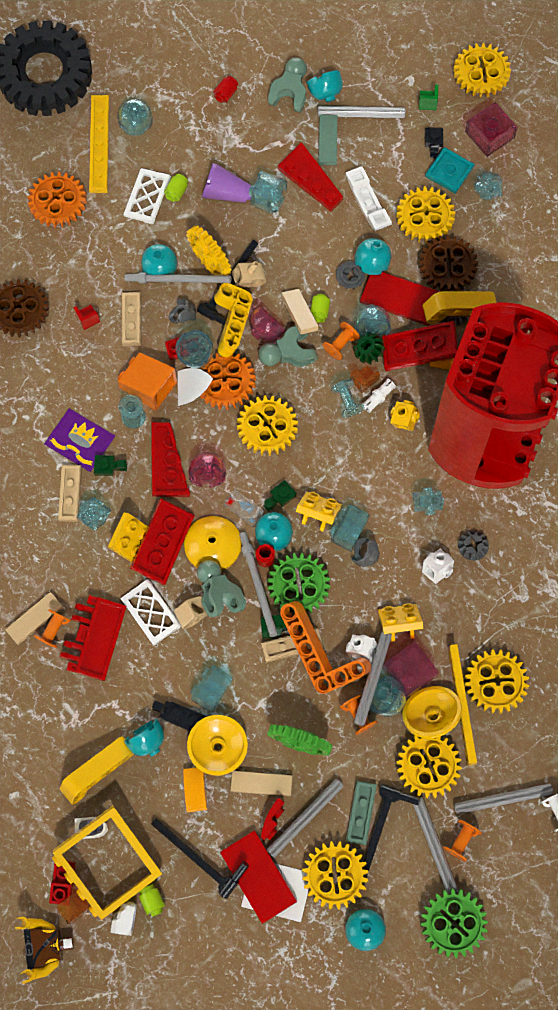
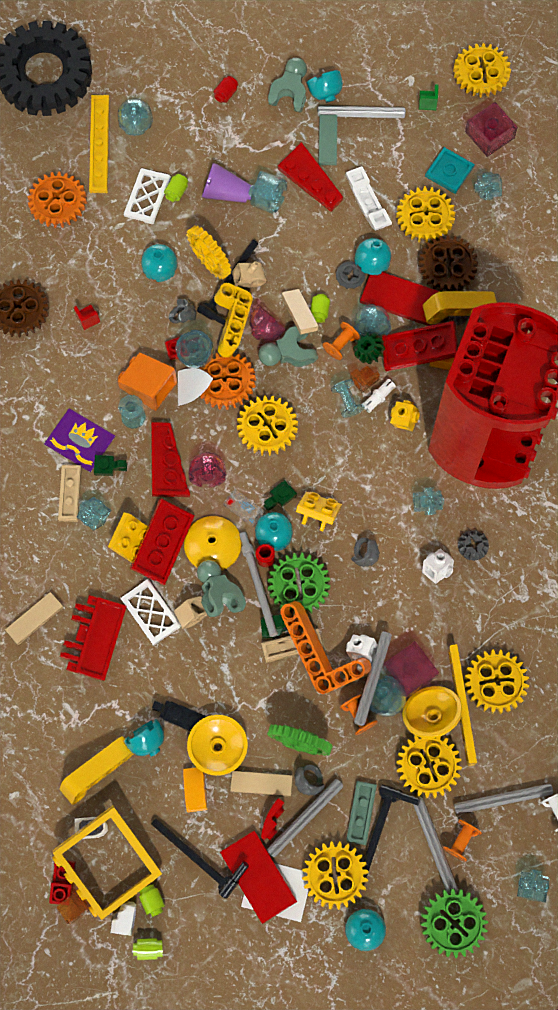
torso [15,917,74,984] -> none
orange piece [34,609,71,648] -> none
tan tile [122,292,141,346] -> none
light grey bar [125,272,232,284] -> none
clear light blue brick [190,665,233,713] -> none
clear light blue brick [330,504,369,551] -> none
yellow plate [378,603,423,642] -> none
black plate [425,128,443,158] -> none
none -> lime brick [133,938,163,960]
none -> dark grey piece [295,765,325,796]
none -> clear light blue brick [517,869,550,903]

